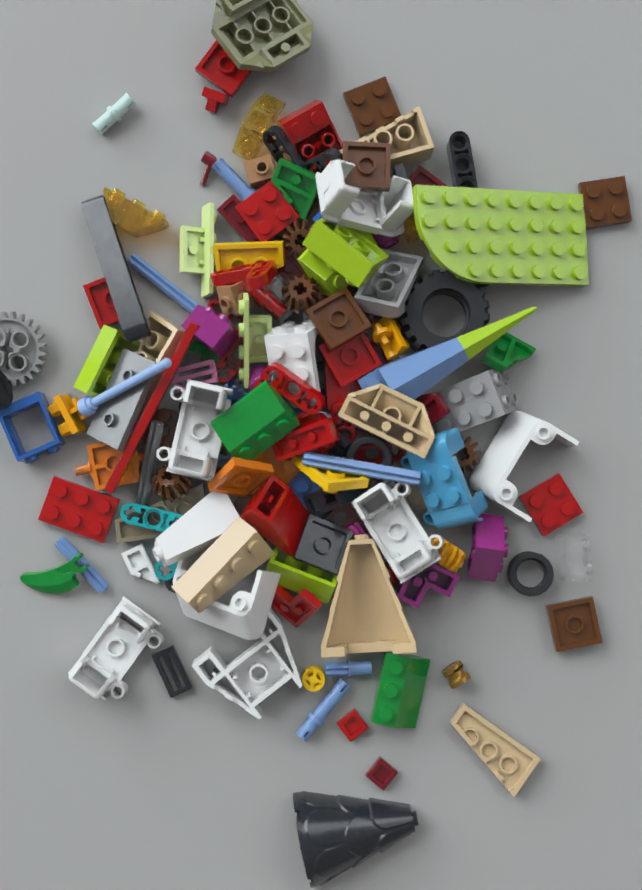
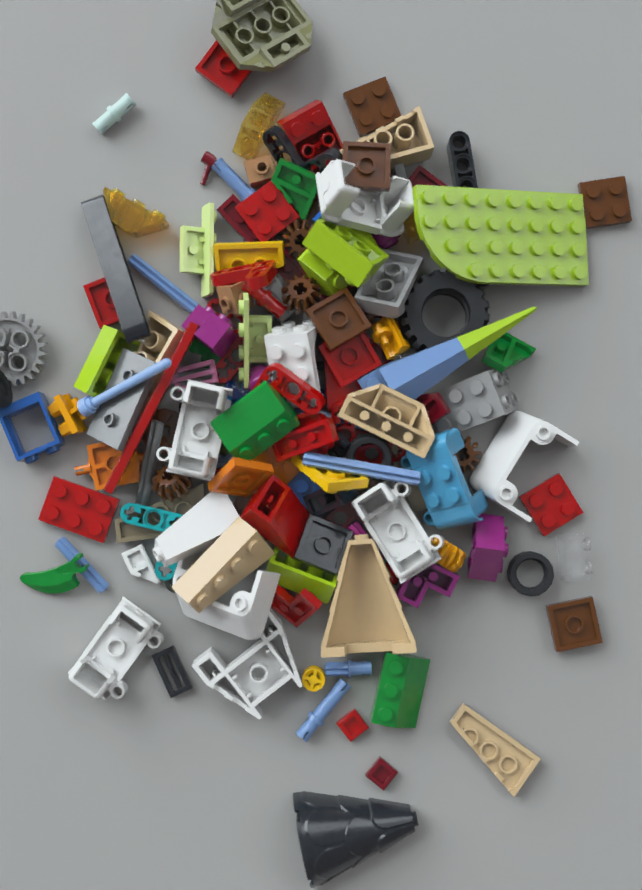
red tile [202,86,230,114] -> none
pearl gold wheel [441,660,471,689] -> none

